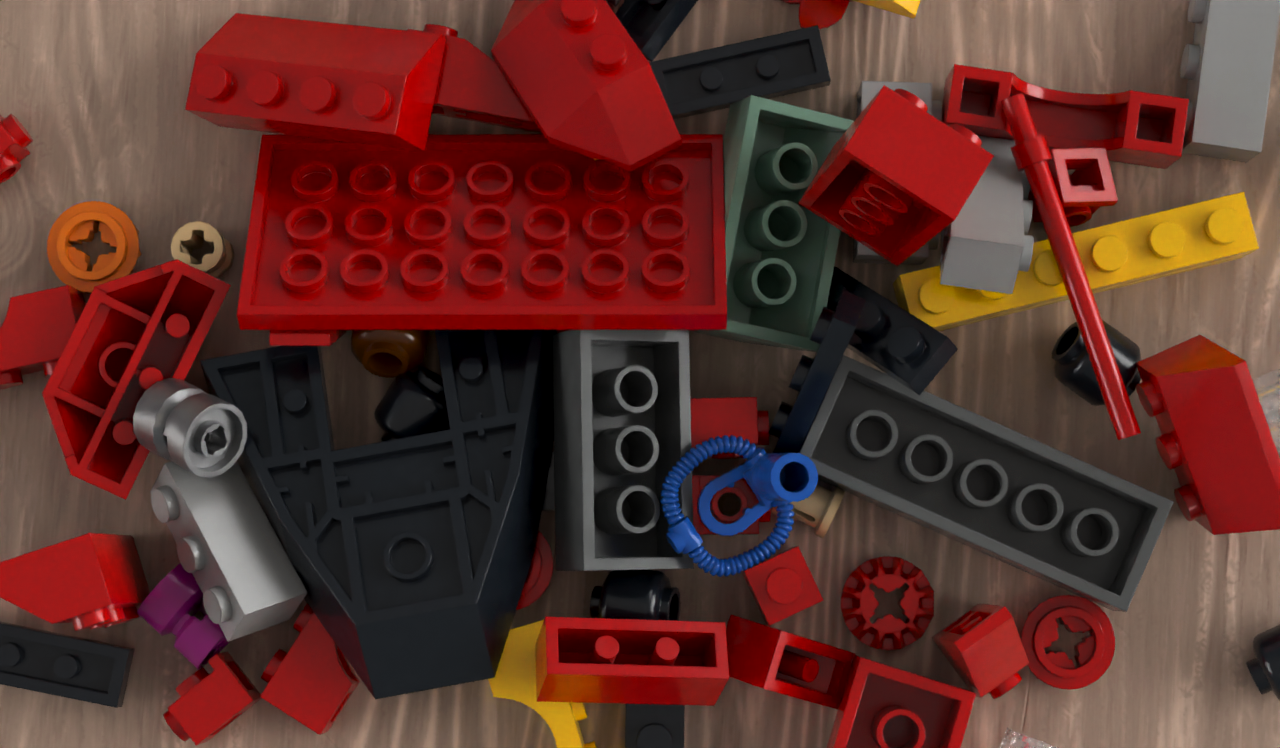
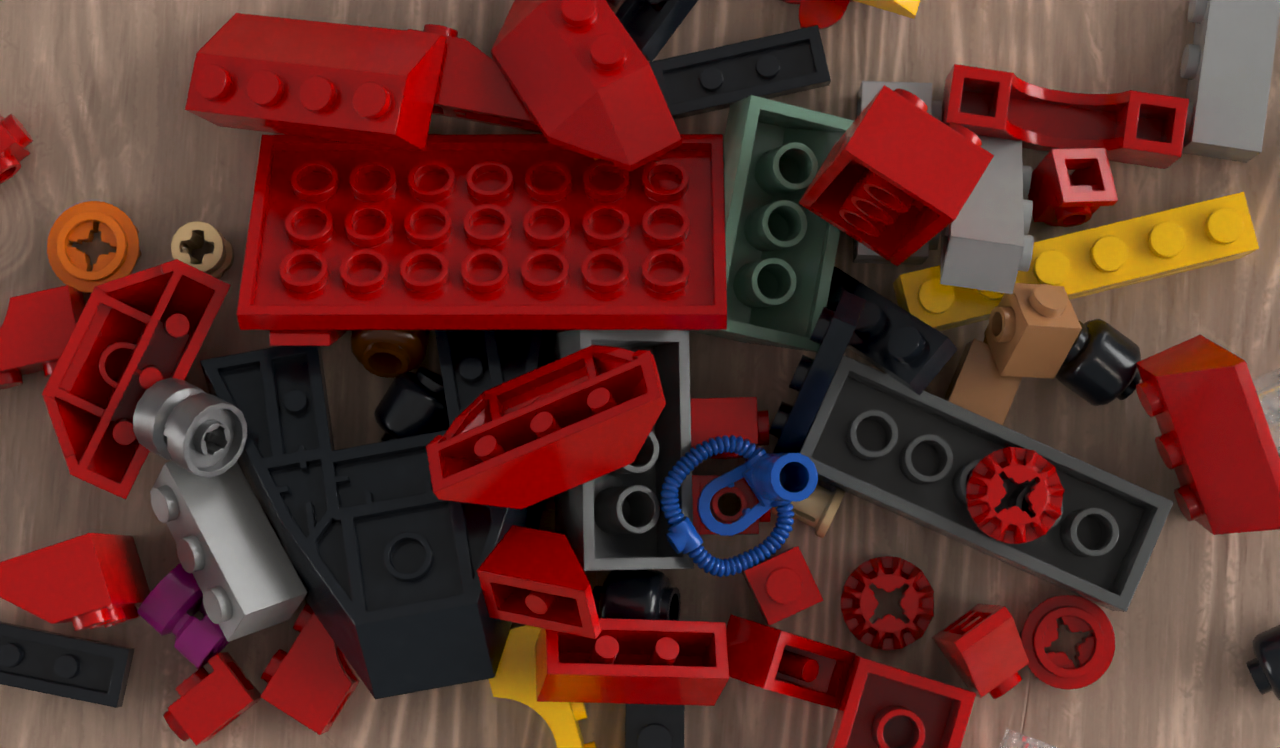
red bar [1001,94,1141,440] -> none
none -> red wedge [426,345,666,509]
none -> red slope [477,525,602,639]
none -> medium nougat brick [944,337,1022,425]
none -> red gear [966,447,1065,544]
none -> medium nougat brick [984,283,1082,379]

